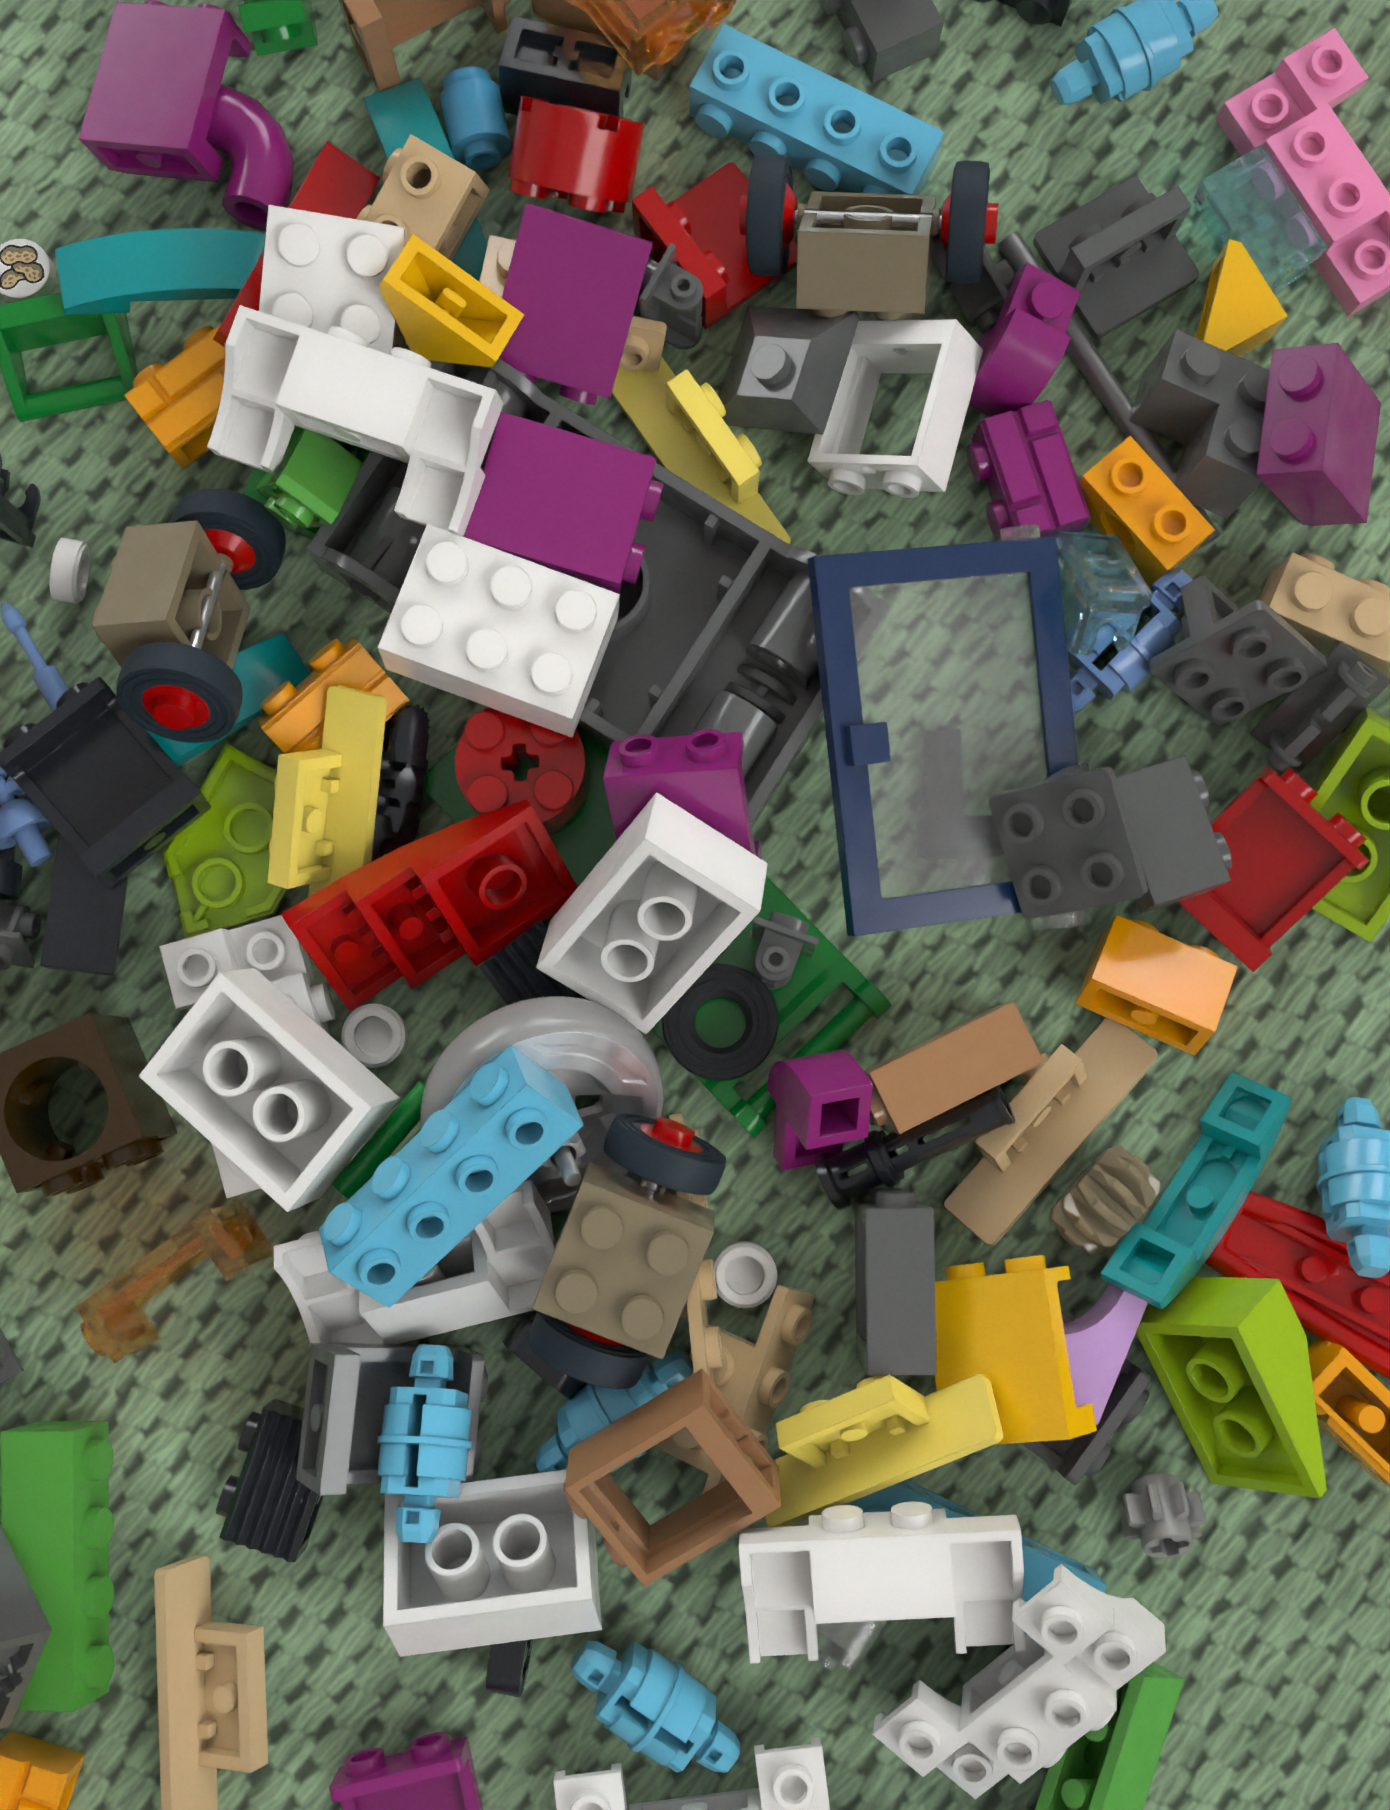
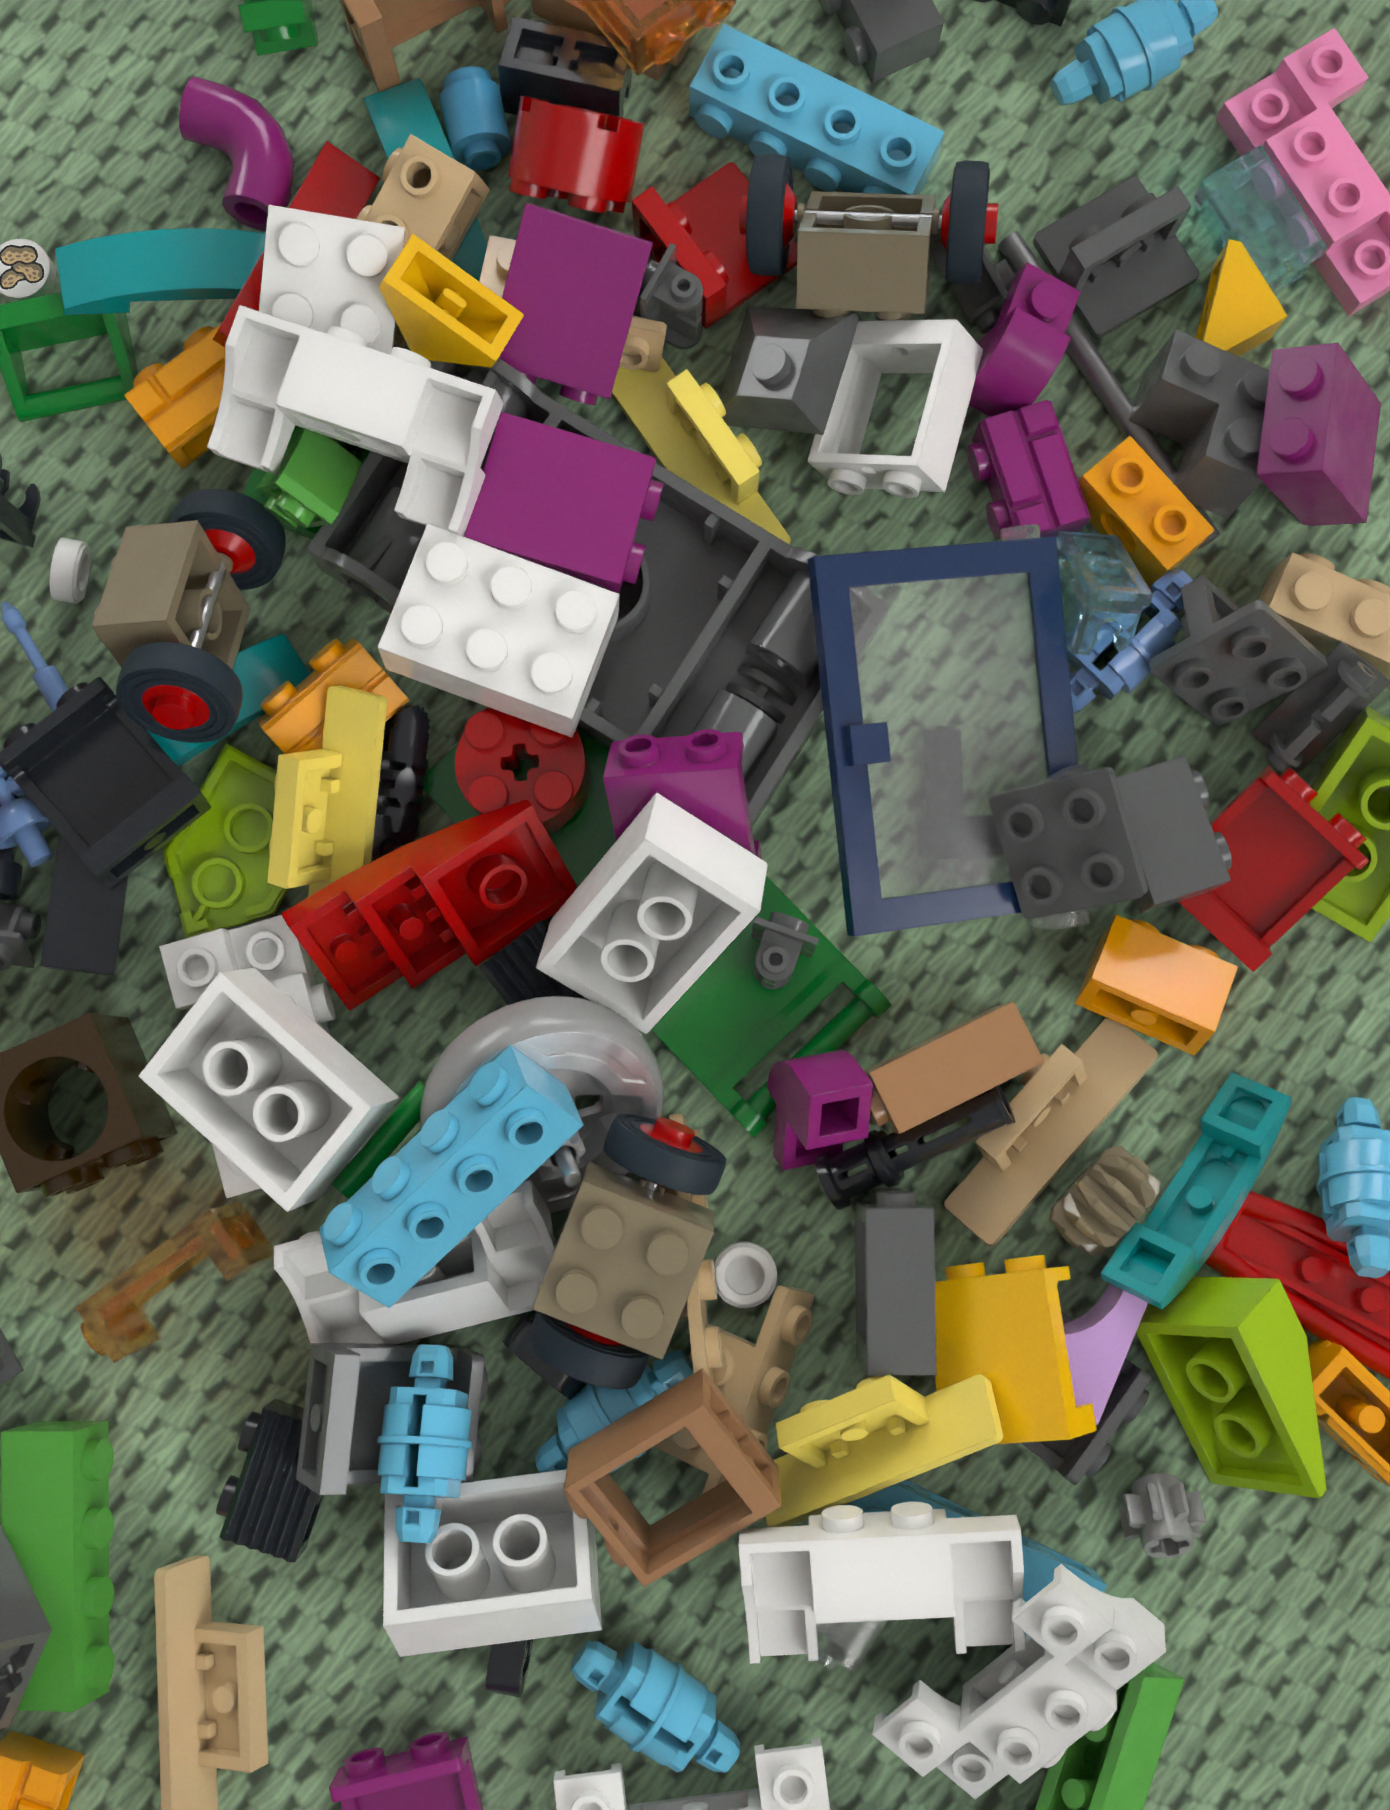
magenta panel [78,0,252,183] -> none
white tile [341,1004,408,1068] -> none
black tyre [662,964,778,1081] -> none

